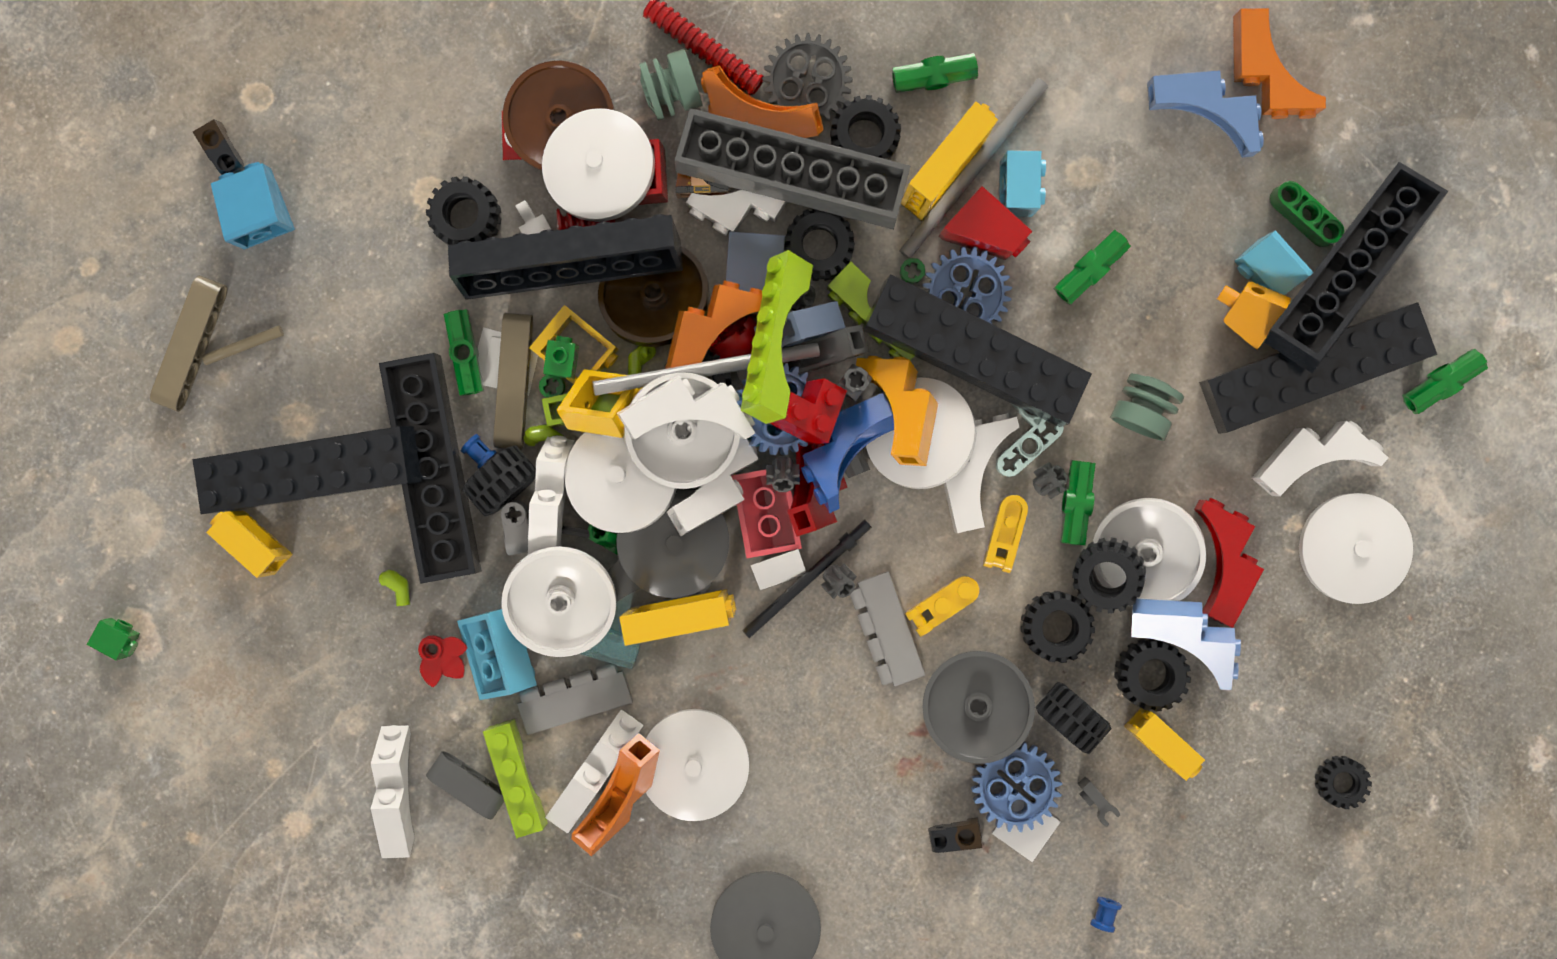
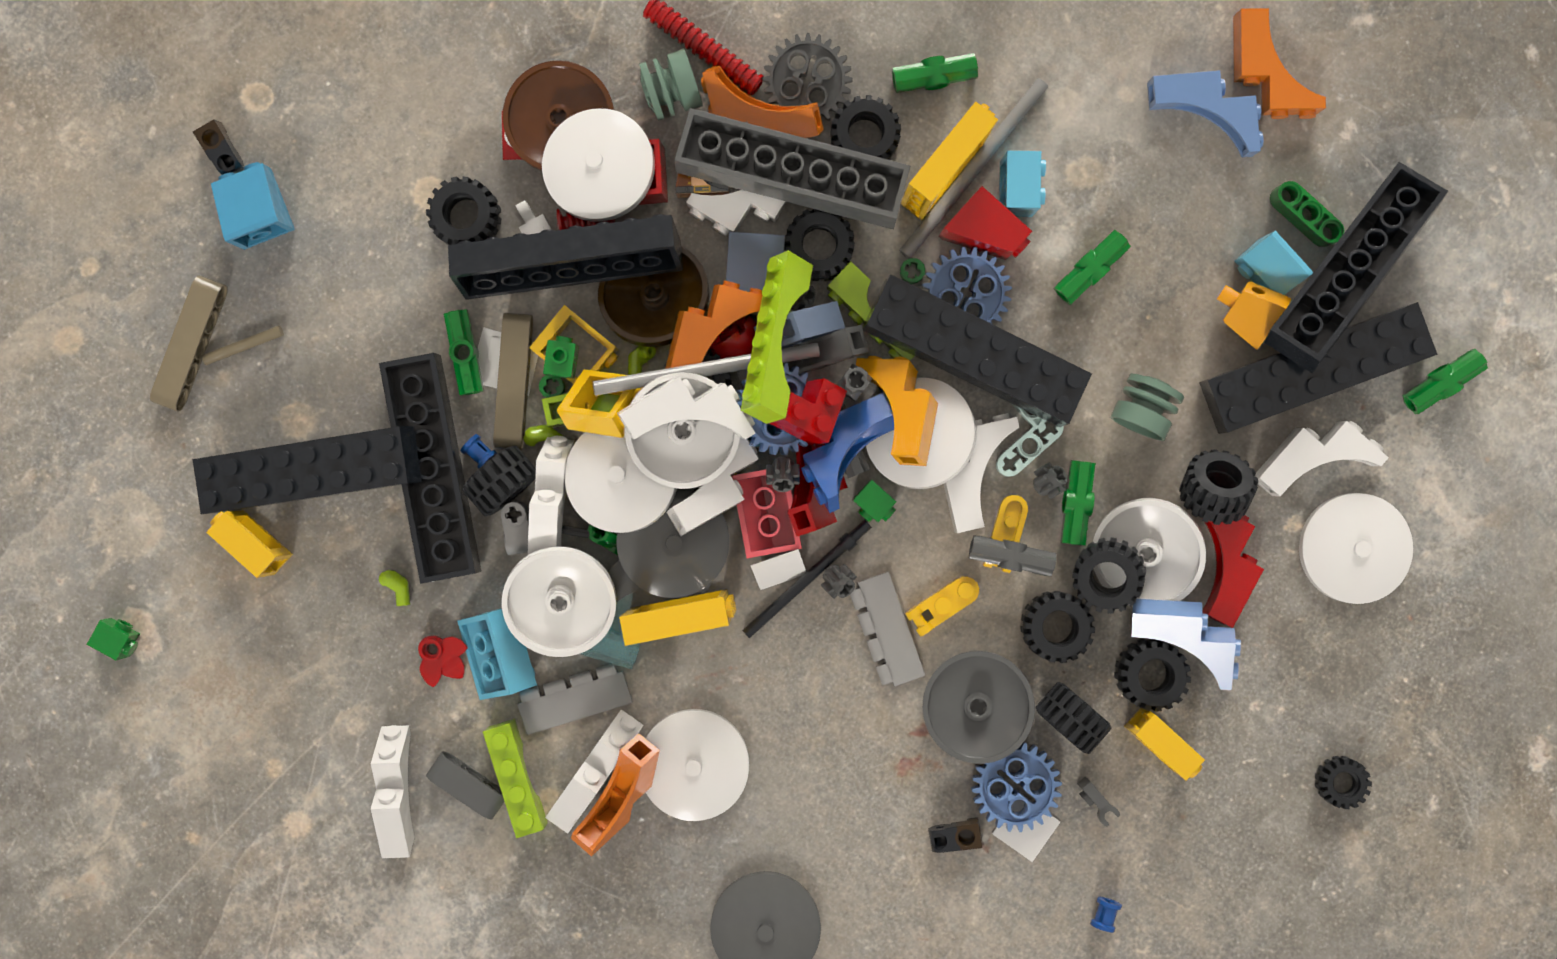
none -> green brick [852,480,896,523]
none -> dark grey piece [968,535,1057,577]
none -> black tyre [1179,449,1259,525]

